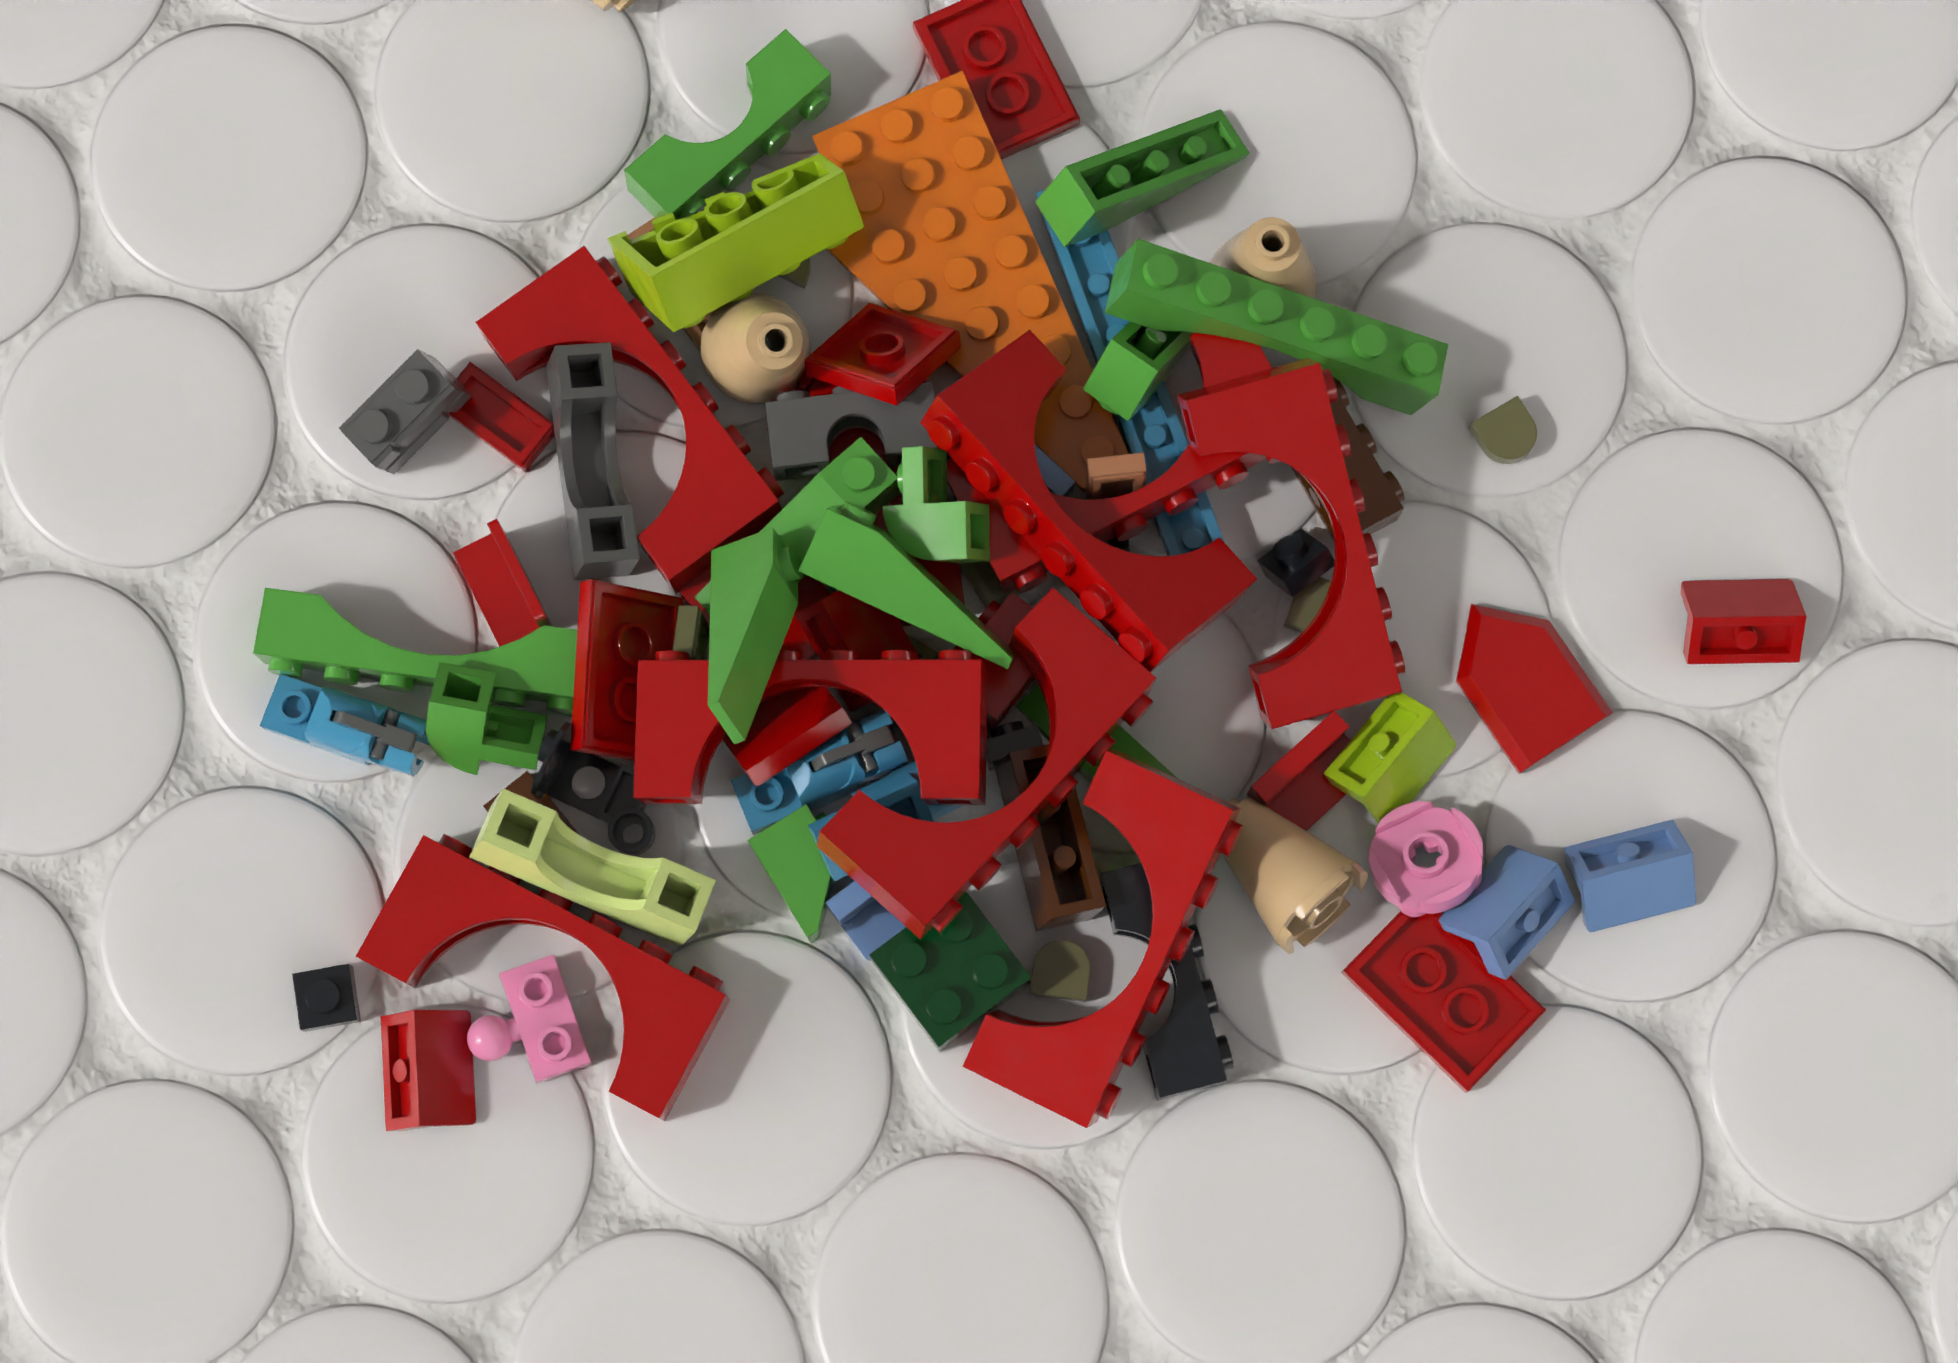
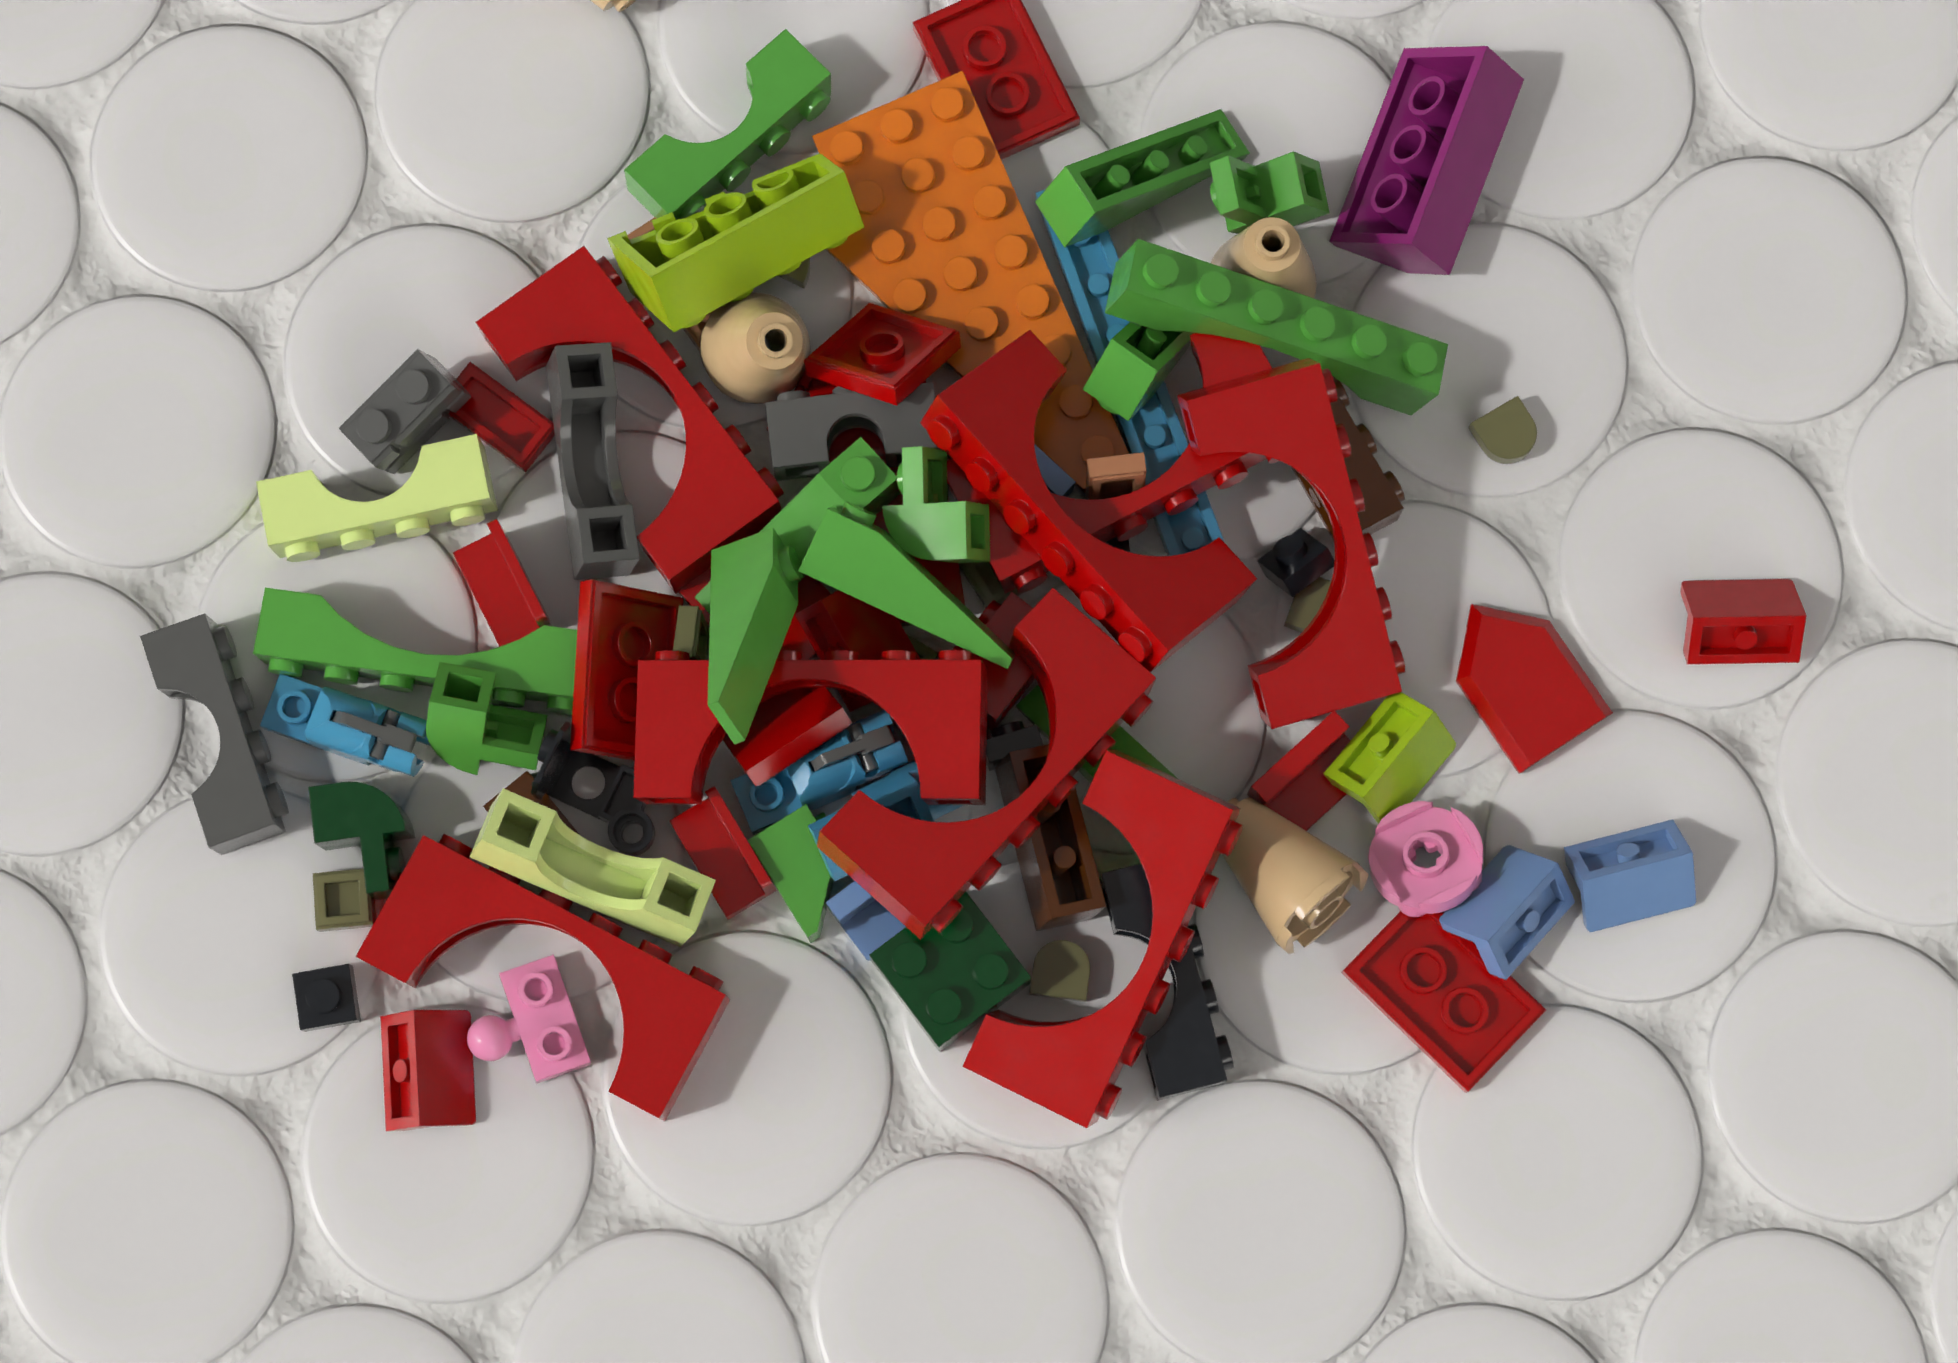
none -> dark grey arch [140,613,289,855]
none -> yellowish green arch [256,434,498,562]
none -> dark green brick [308,782,415,900]
none -> olive tile [313,869,376,932]
none -> red panel [669,786,777,920]
none -> bright green brick [1210,151,1330,234]
none -> magenta slope [1329,46,1524,275]

